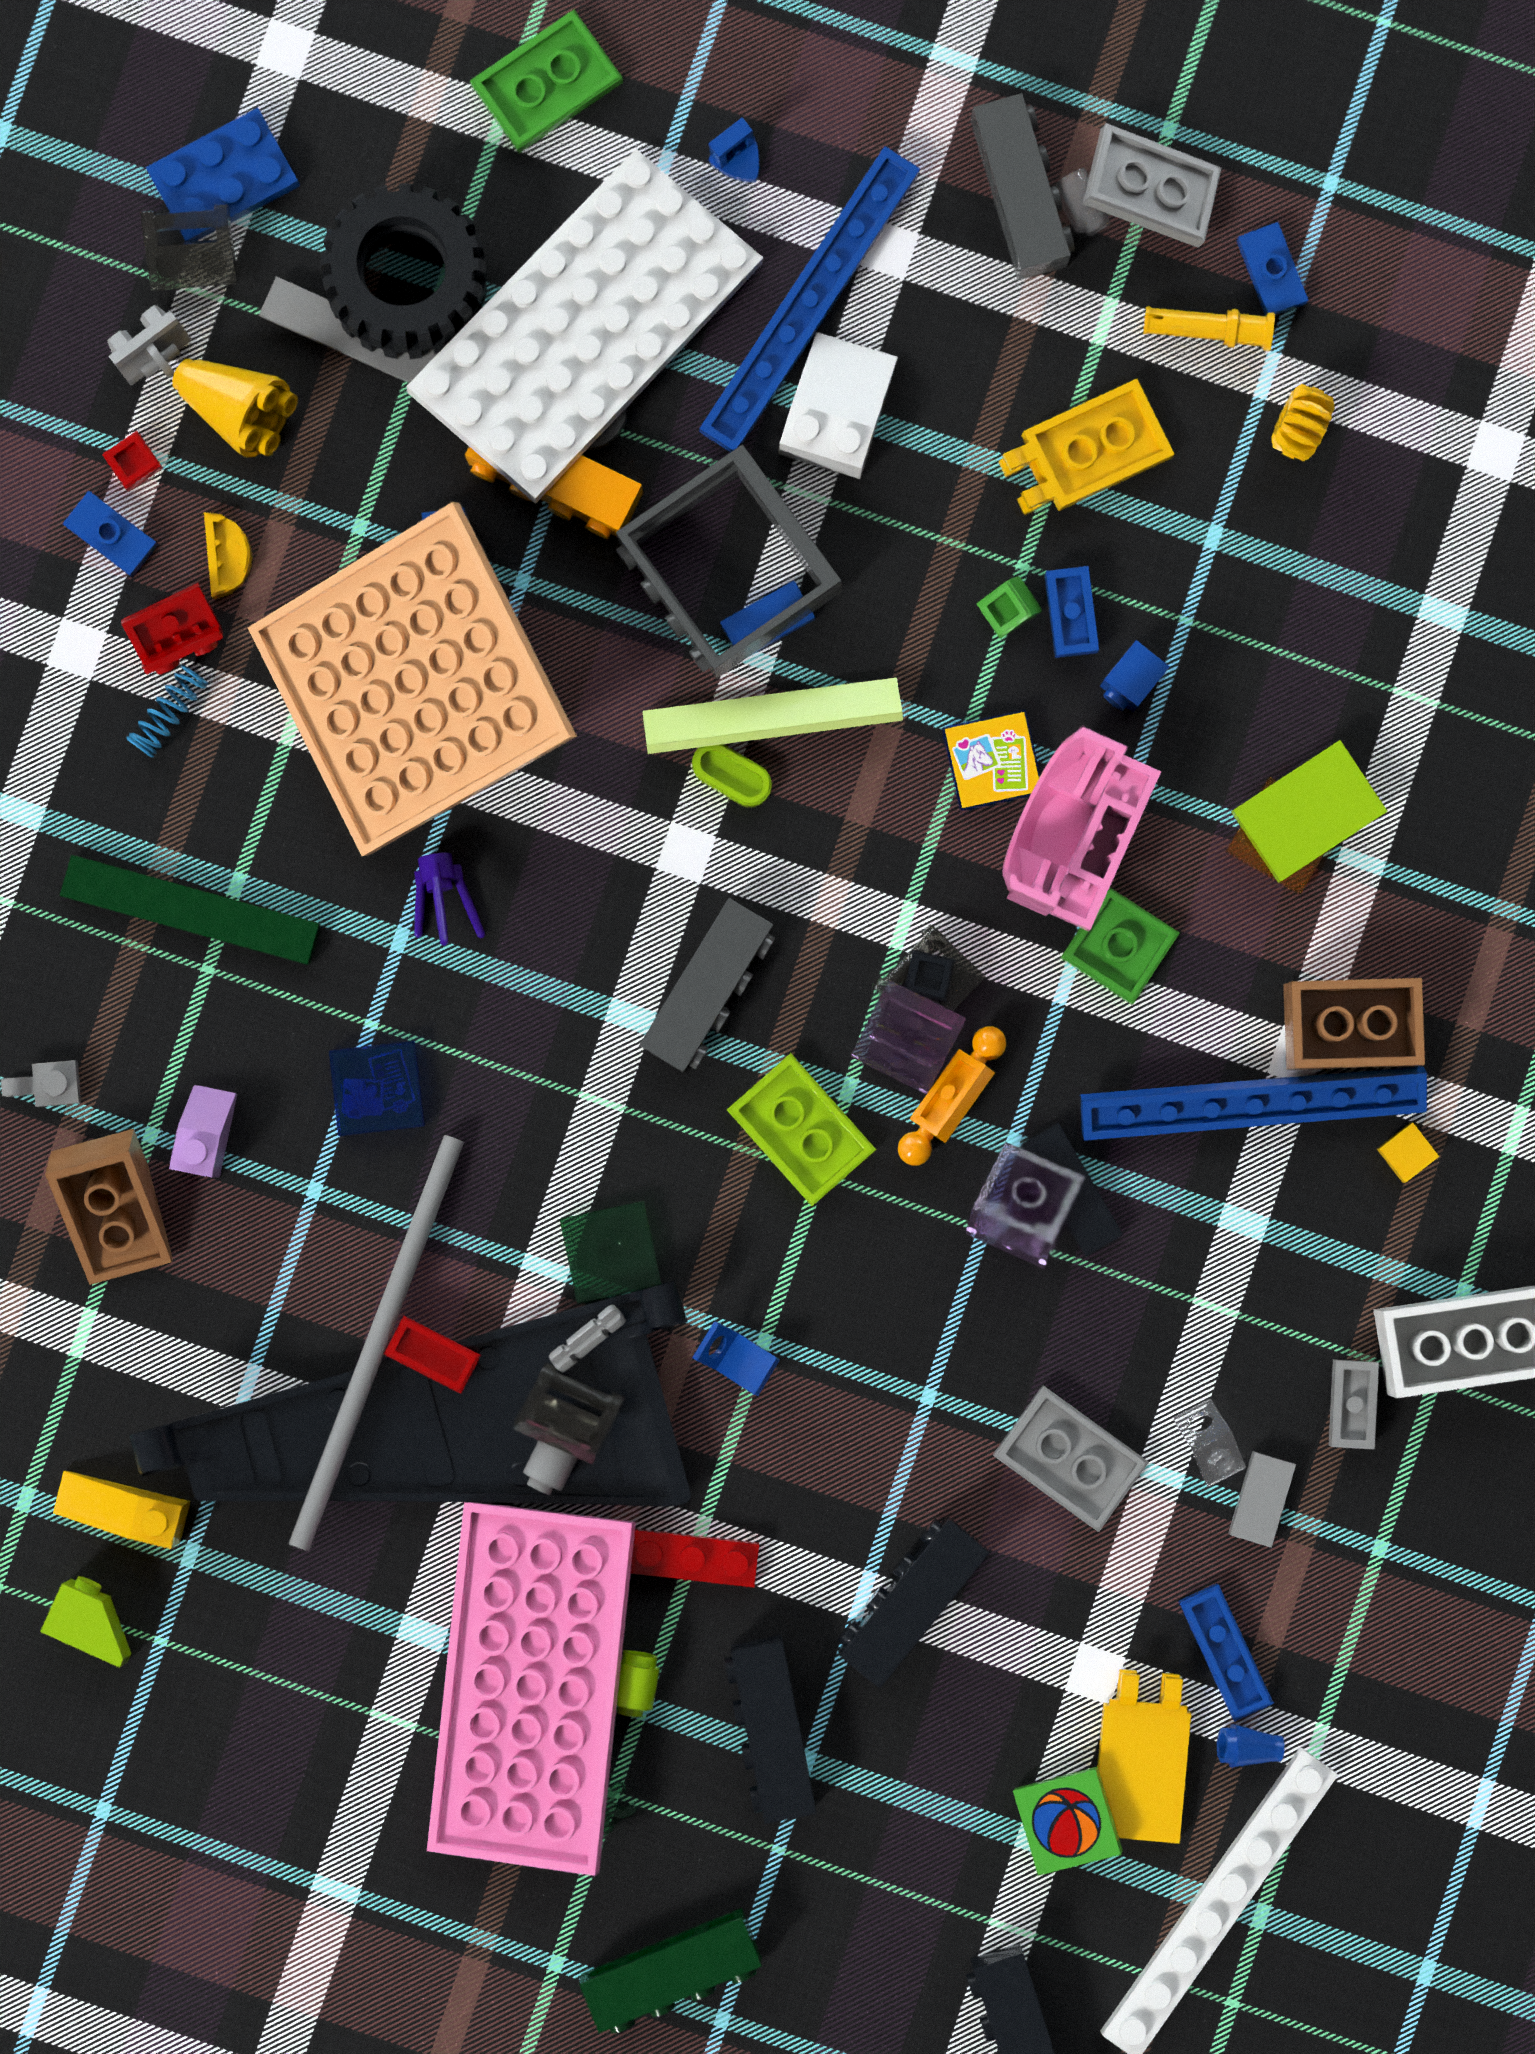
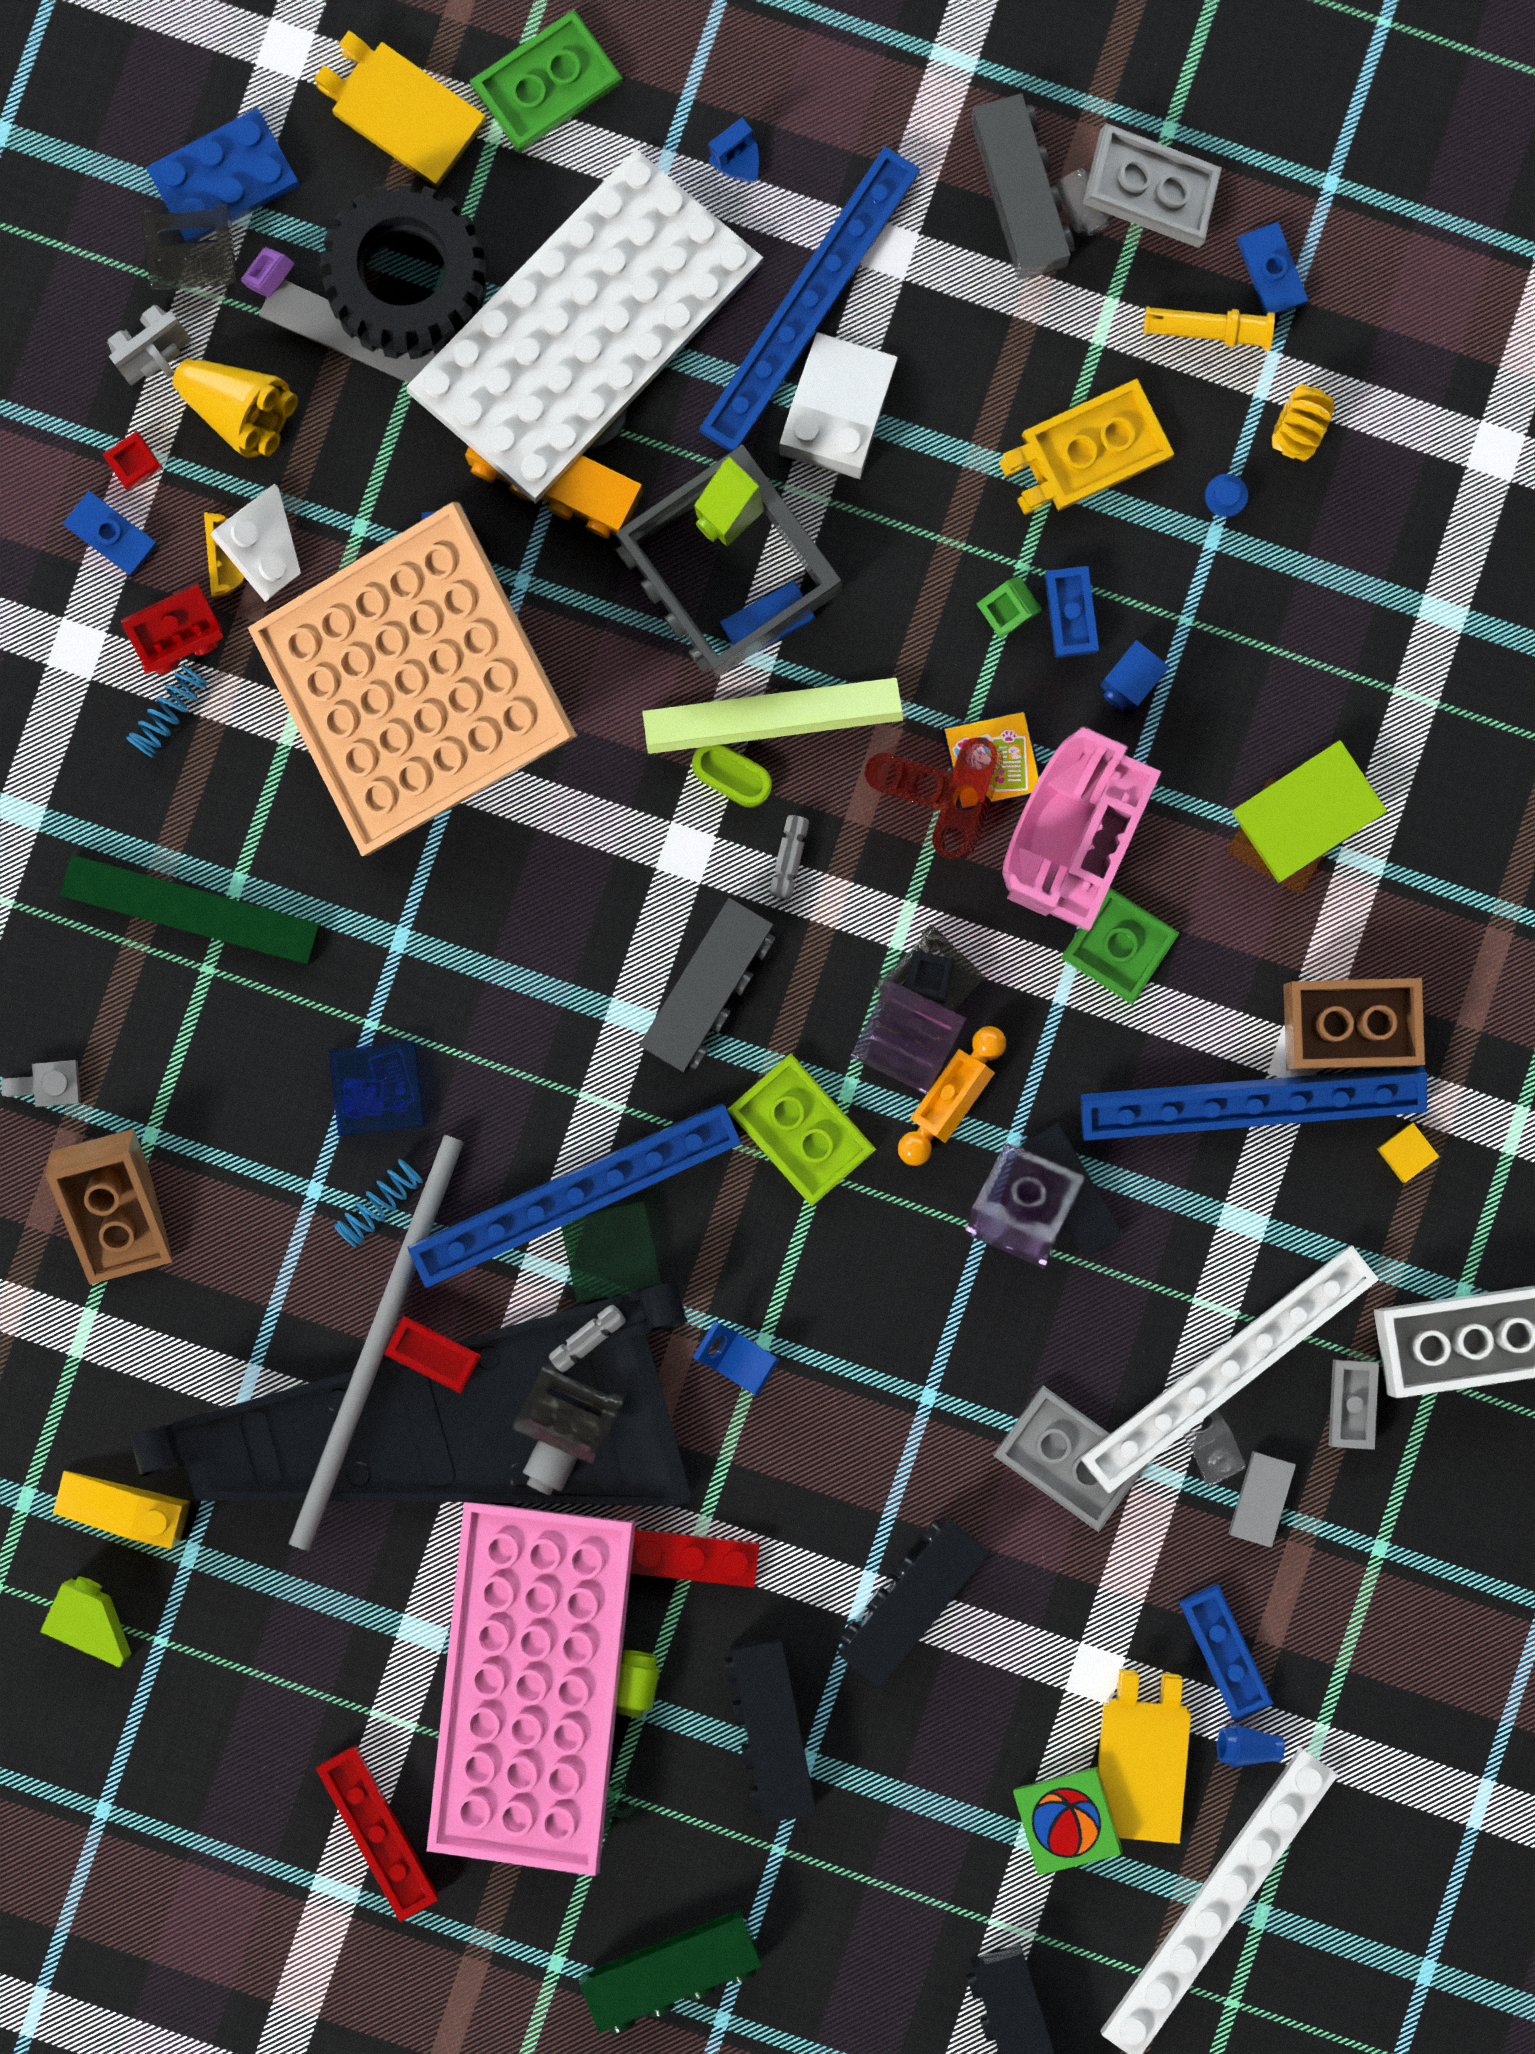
lavender slope [169,1085,237,1178] -> none
dark purple plant [414,853,485,946] -> none
none -> white wing [210,484,301,602]
none -> medium lavender tile [241,247,294,298]
none -> yellow tile [314,31,486,188]
none -> red plate [316,1744,439,1922]
none -> dark azure piece [334,1159,423,1248]
none -> blue plate [407,1103,741,1288]
none -> lime slope [694,457,764,547]
none -> light grey axle [770,815,809,899]
none -> clear red beam [864,737,1003,861]
none -> white plate [1080,1246,1379,1493]
none -> blue plate [1205,474,1248,517]

